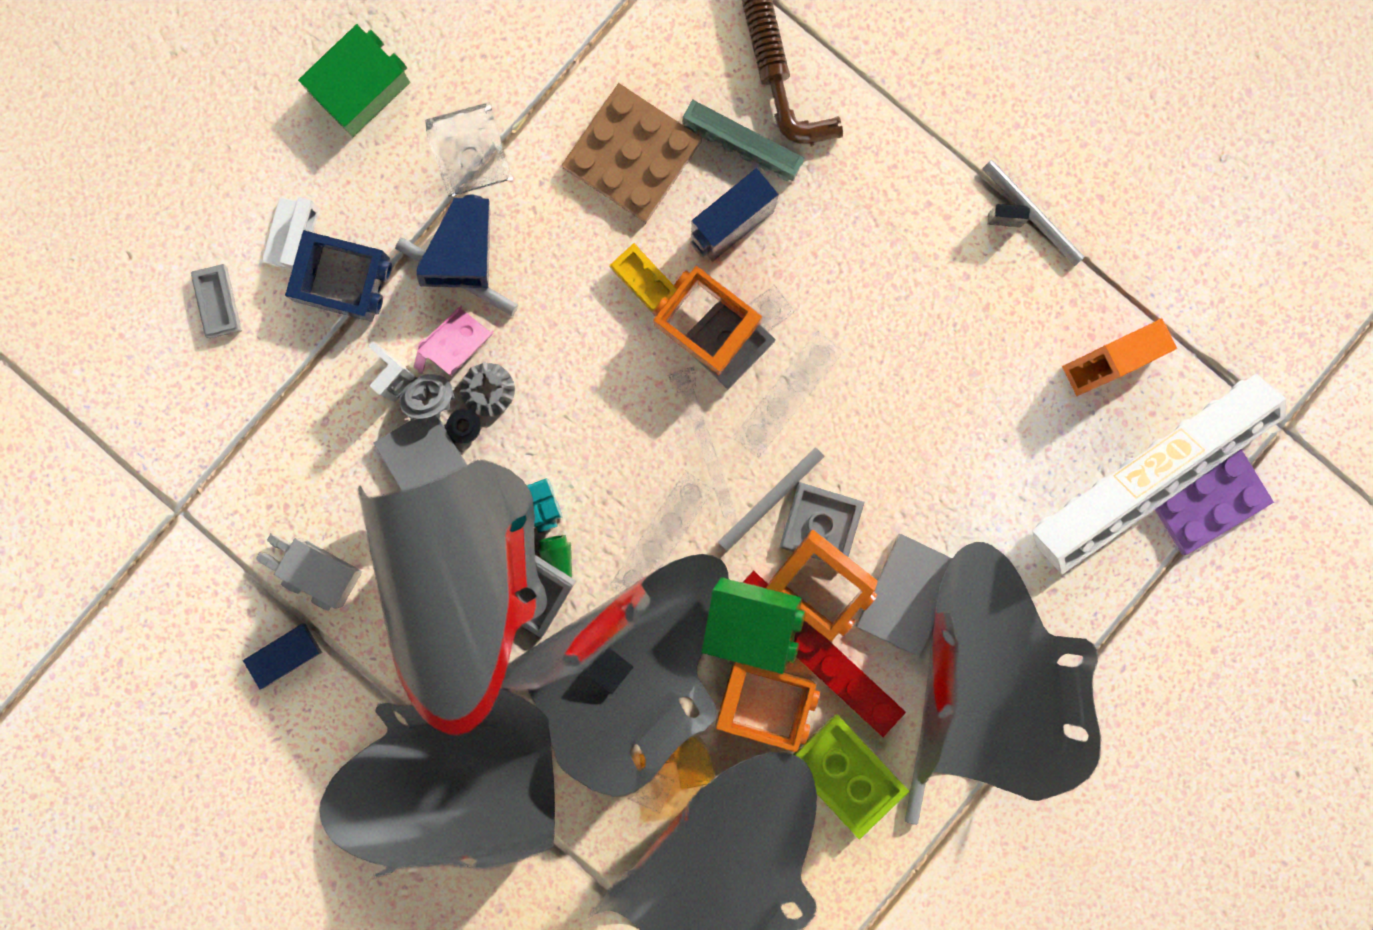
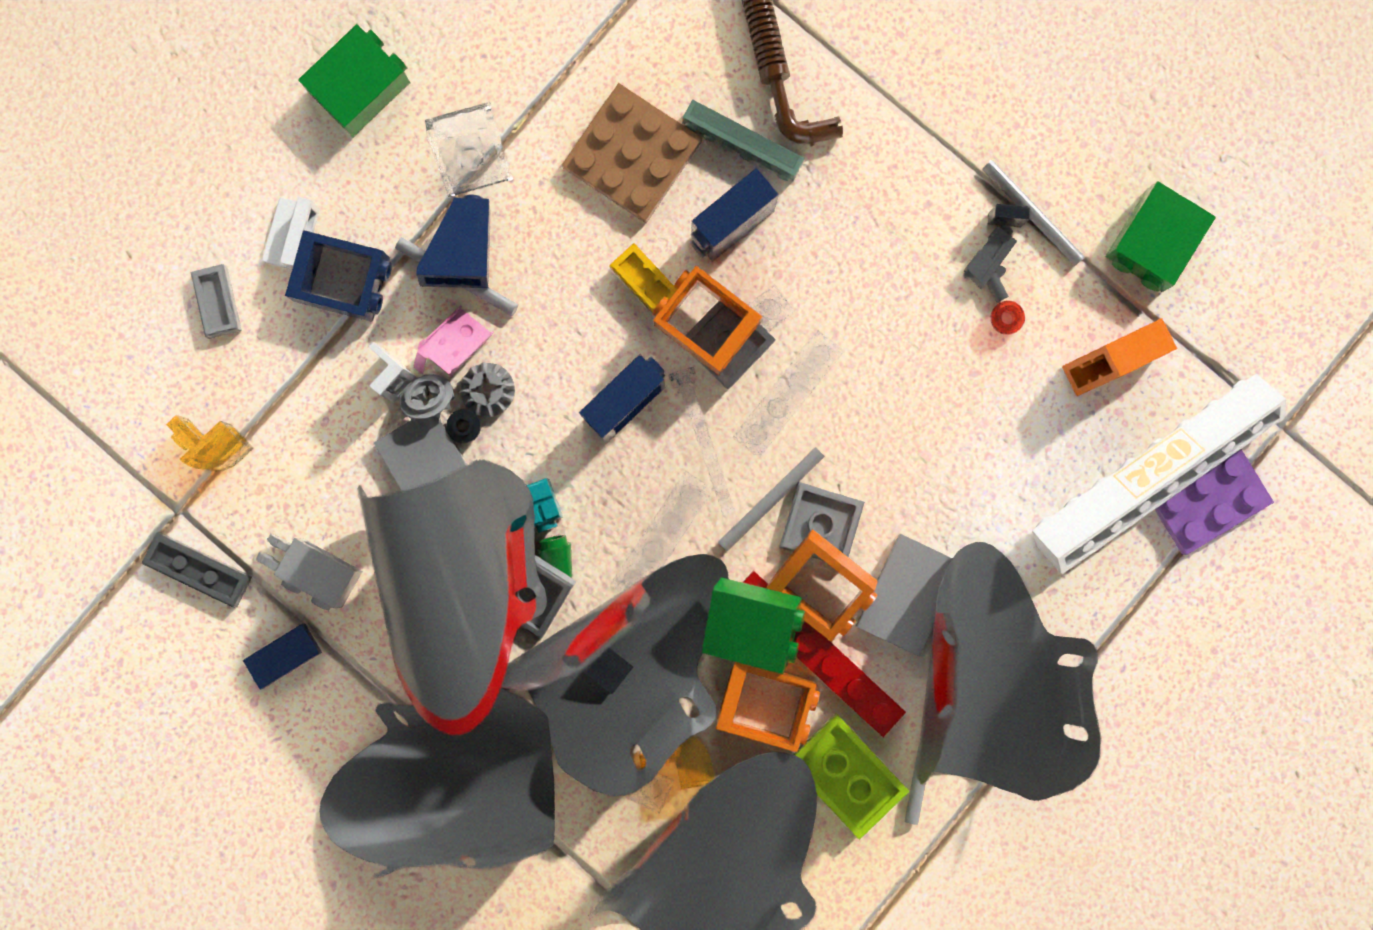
none -> dark grey tile [141,532,253,608]
none -> clear yellow brick [166,415,254,472]
none -> dark blue window [578,354,666,443]
none -> dark grey piece [963,224,1017,303]
none -> clear red plate [990,300,1025,335]
none -> green brick [1105,181,1216,292]

